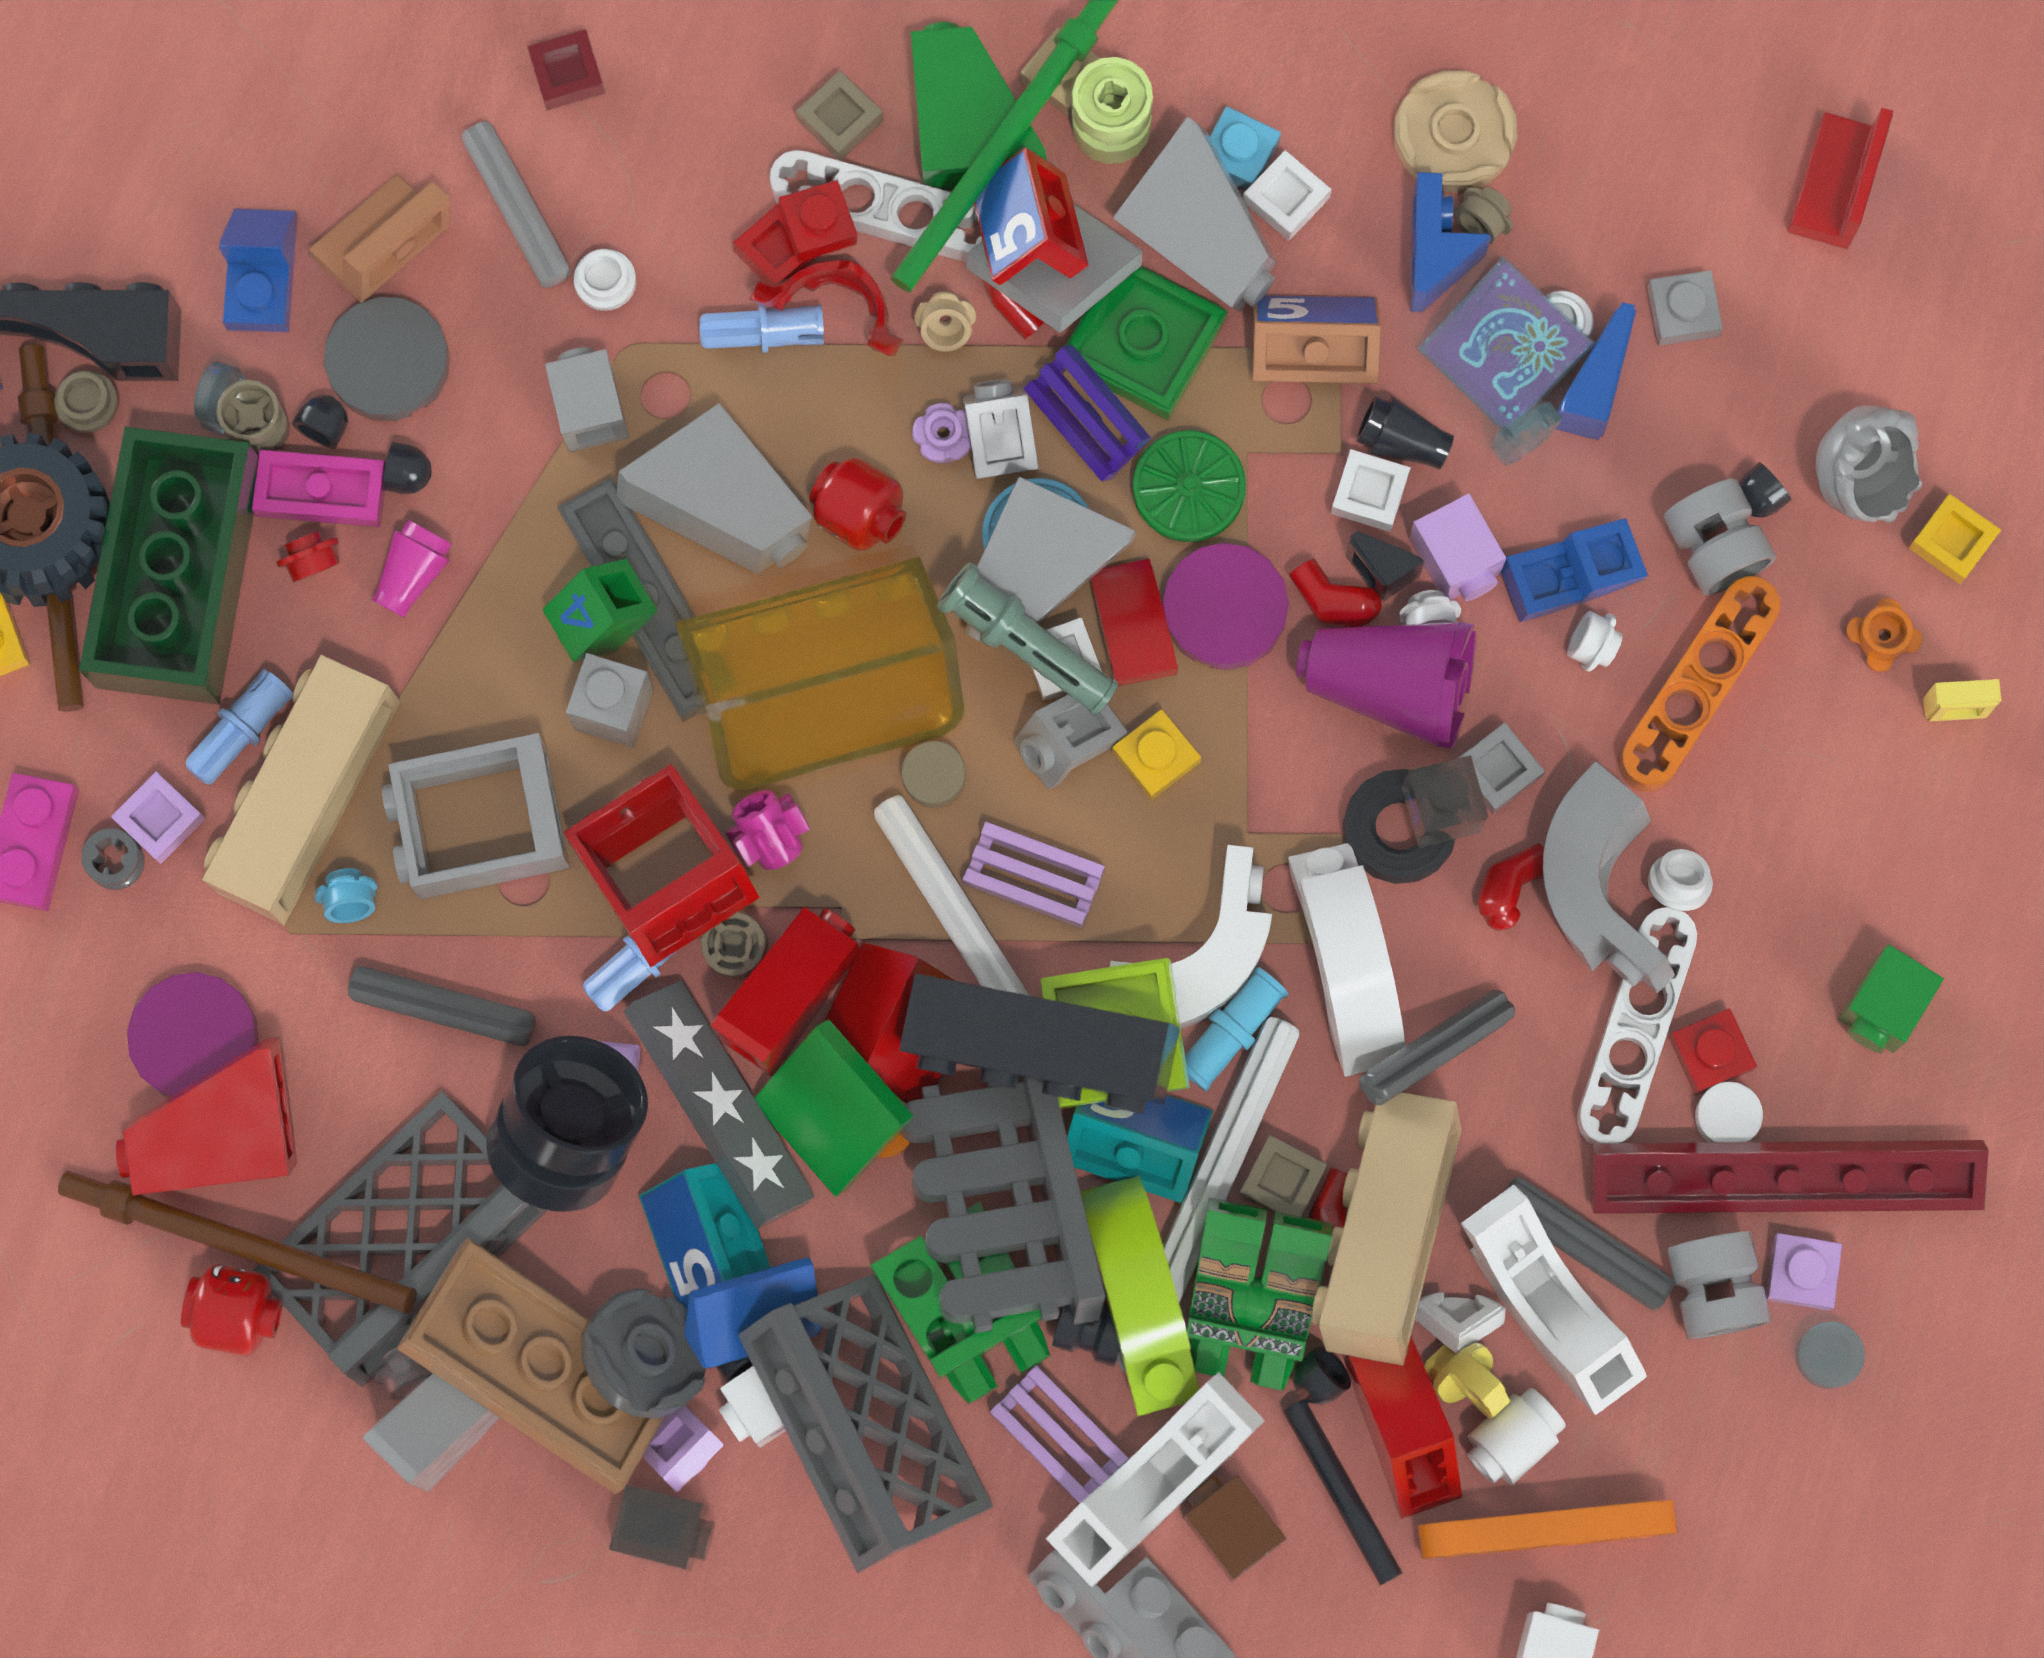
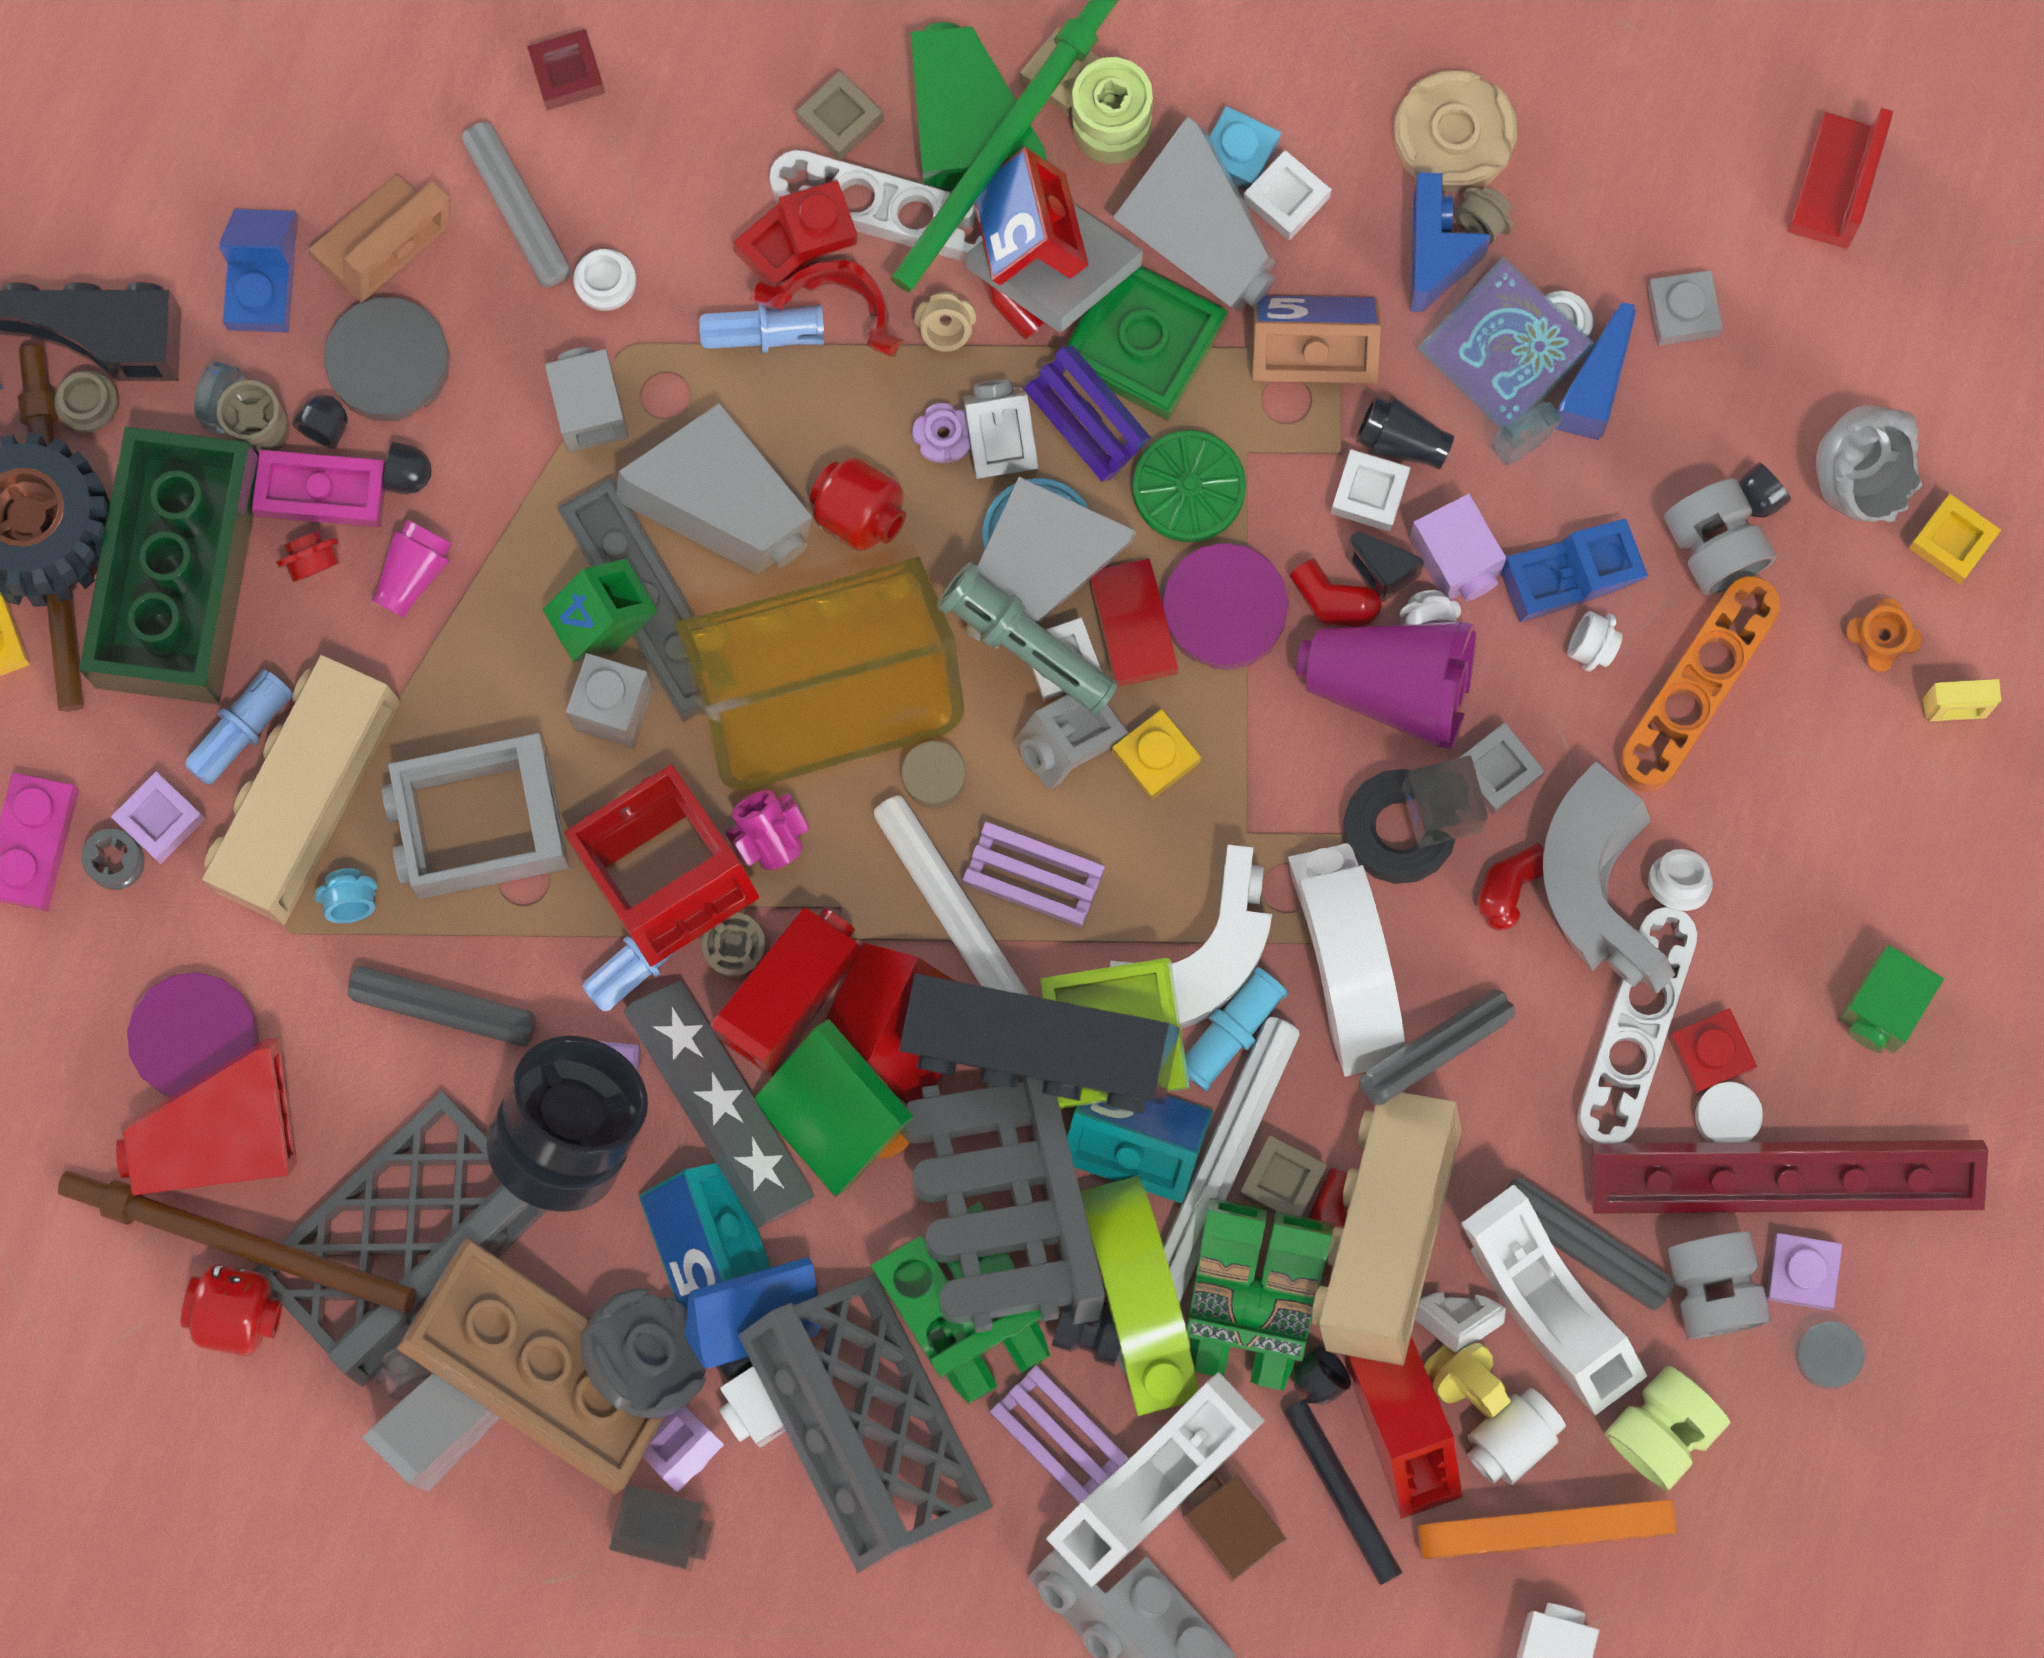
none -> yellowish green wheel [1604,1365,1730,1492]

